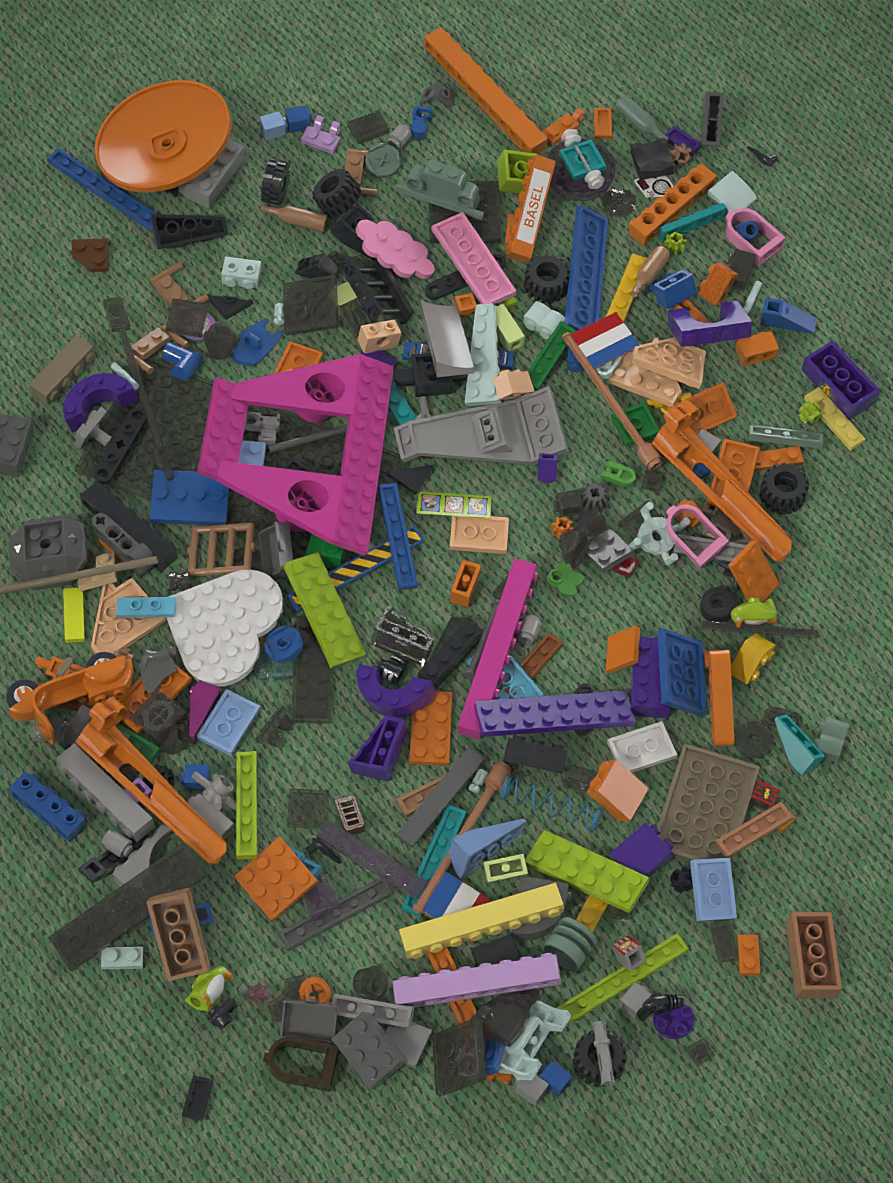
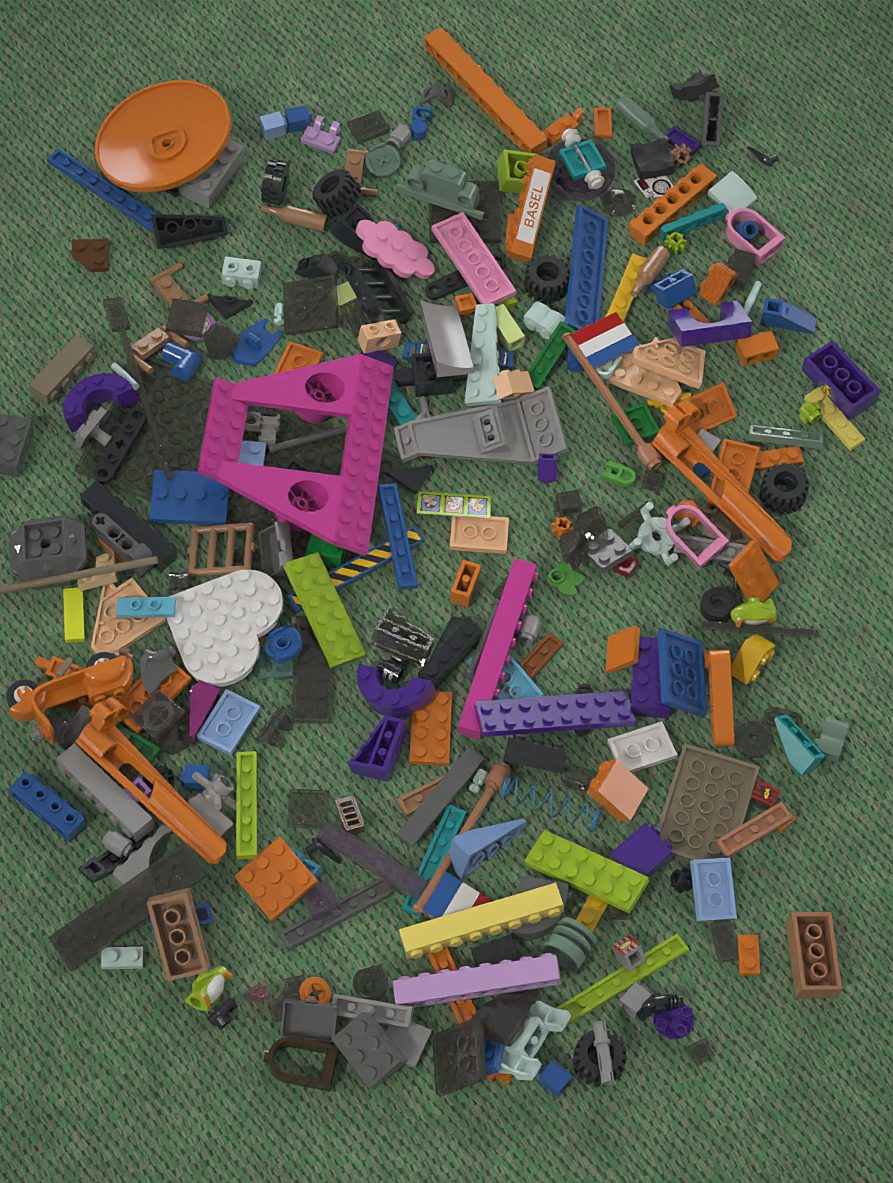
black plate [182,1075,214,1122] -> none
yellowish green brick [483,854,528,883] -> none
light grey brick [515,1075,549,1107] -> none
dark grey gear [578,481,611,514] -> none
none -> black brick [669,72,718,102]

